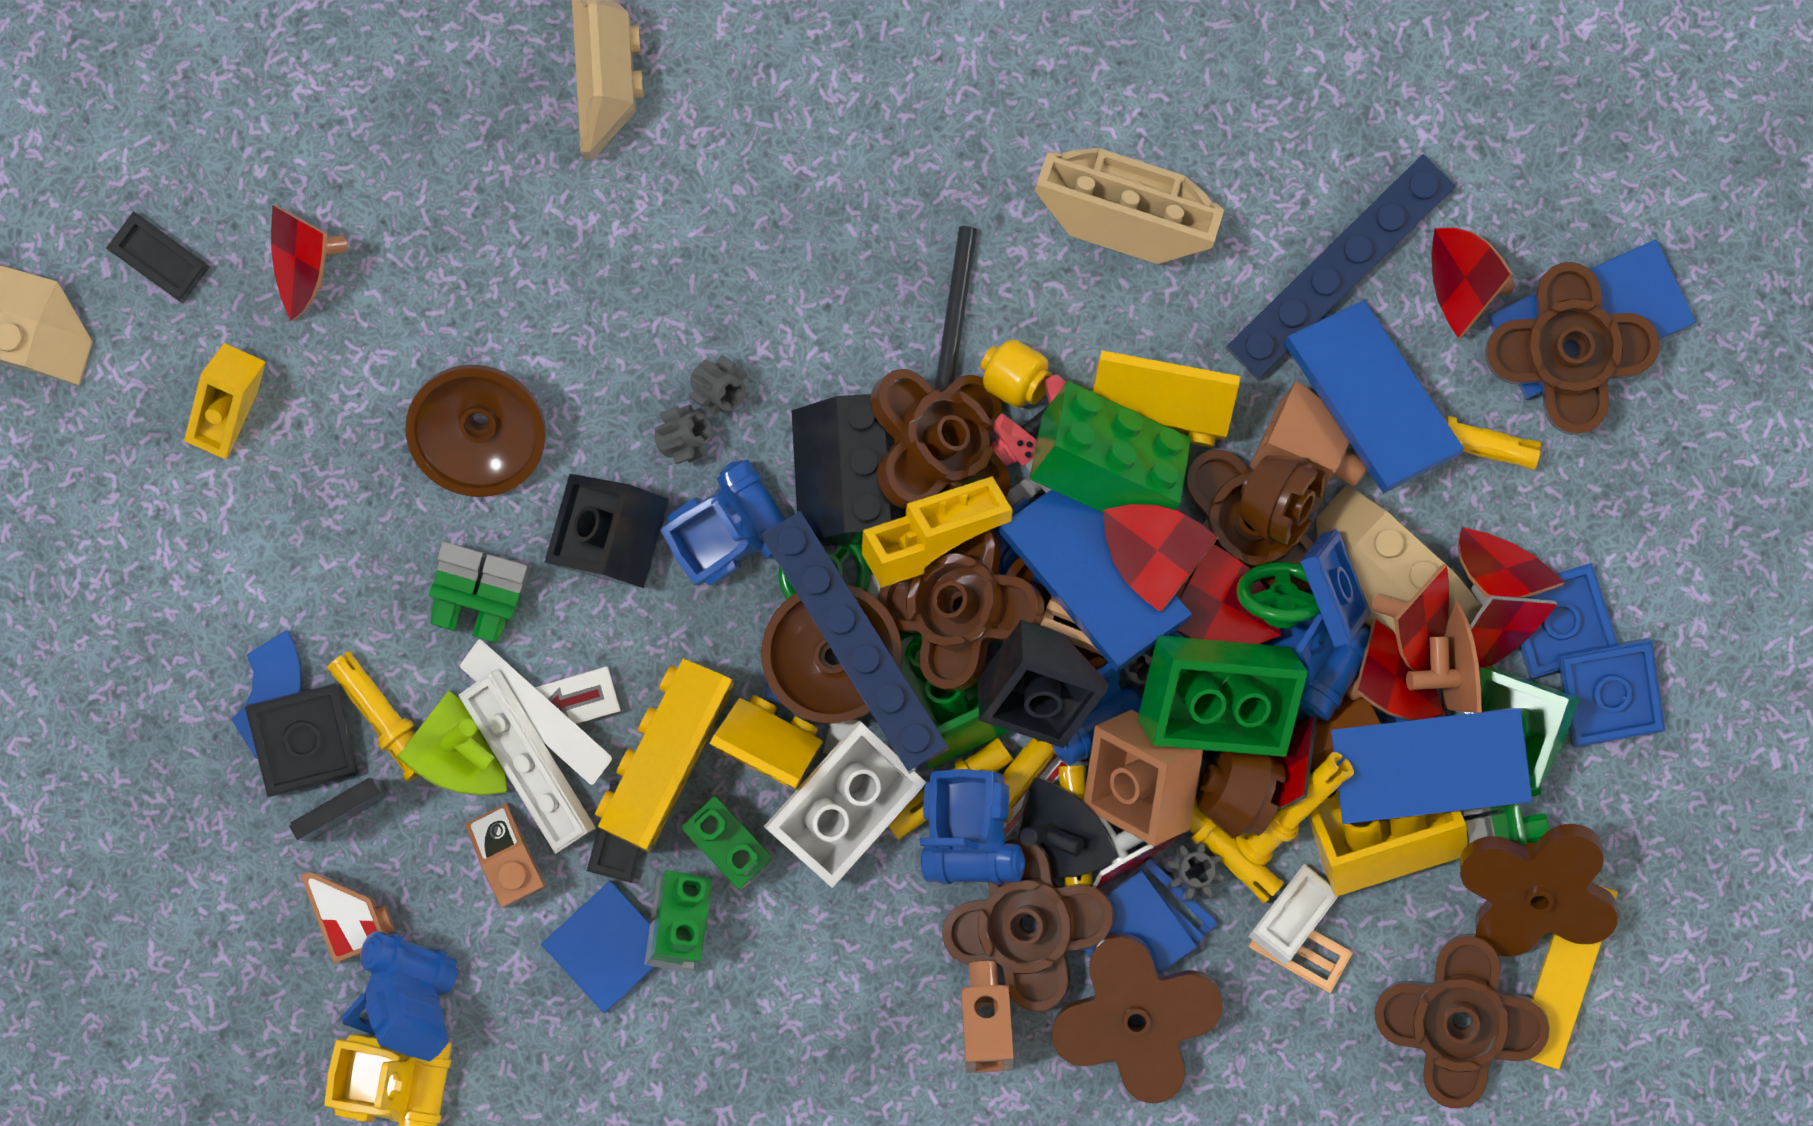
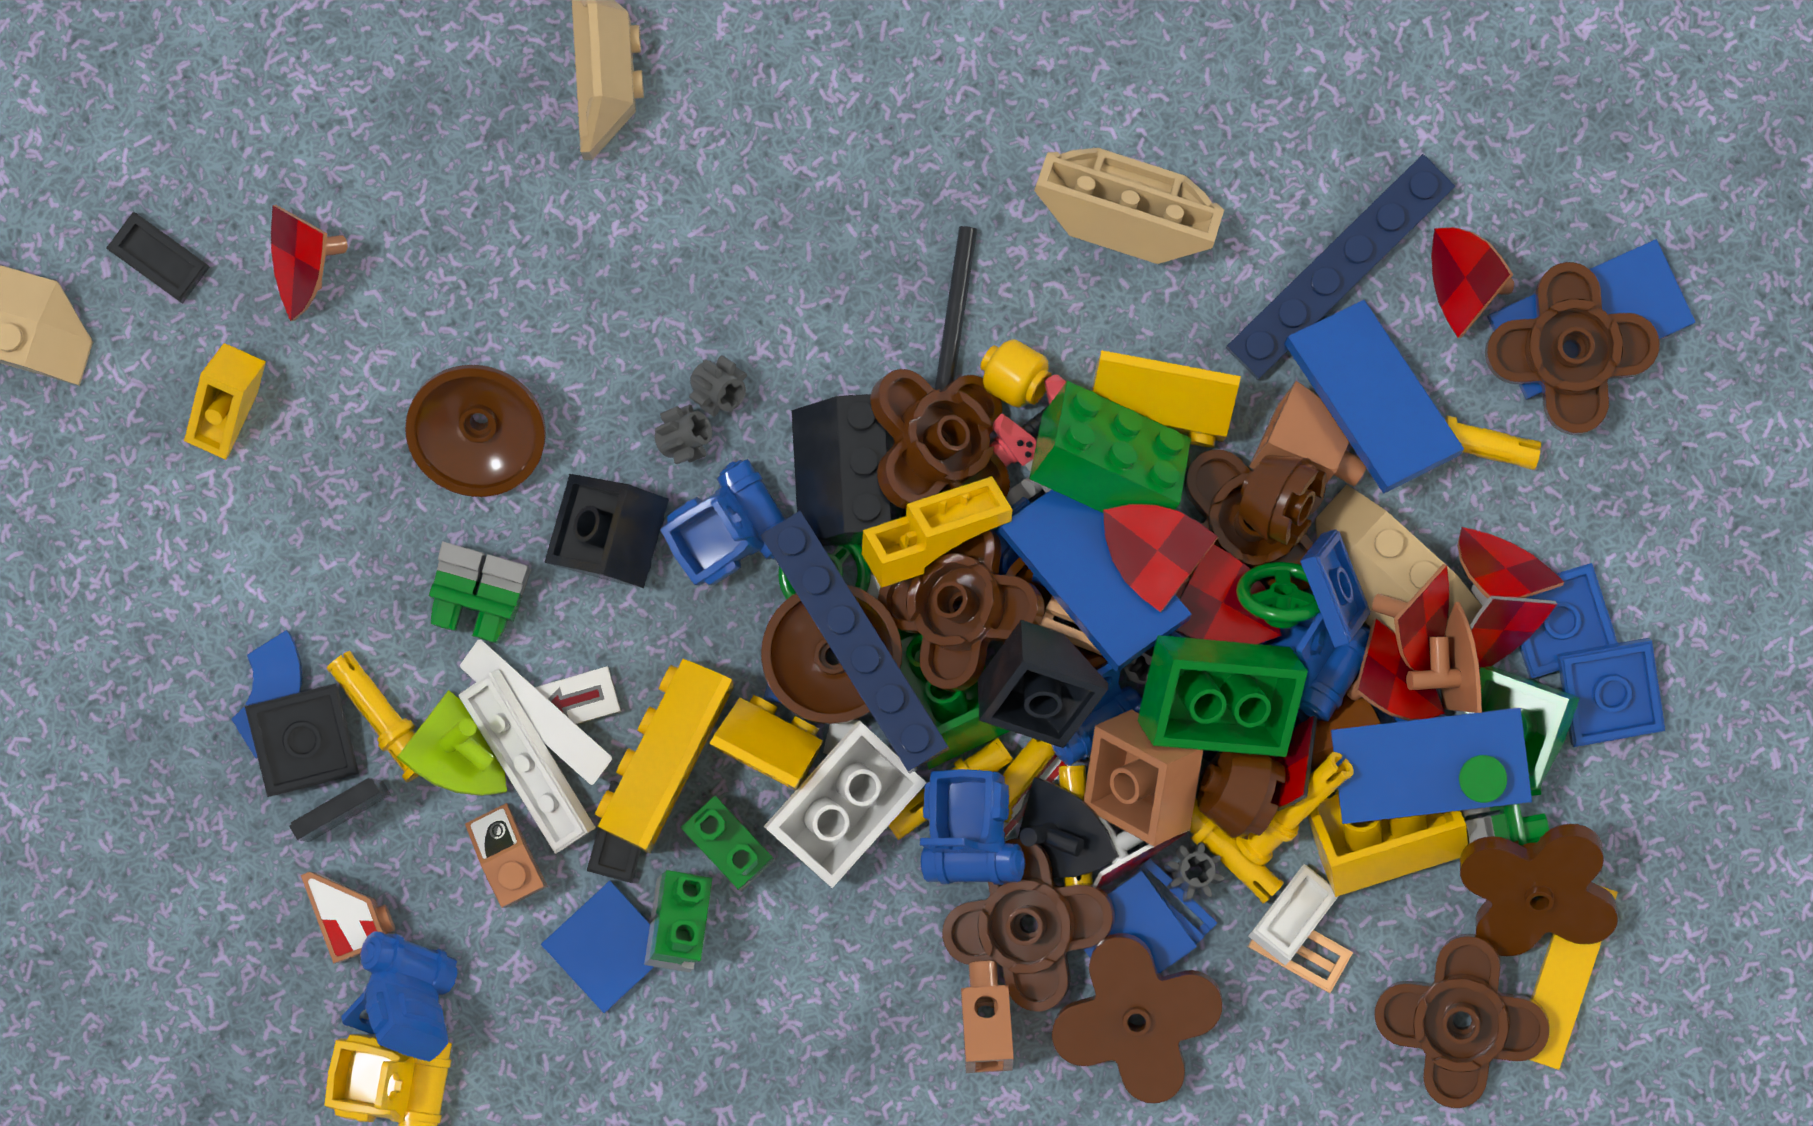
none -> green tile [1458,755,1507,803]

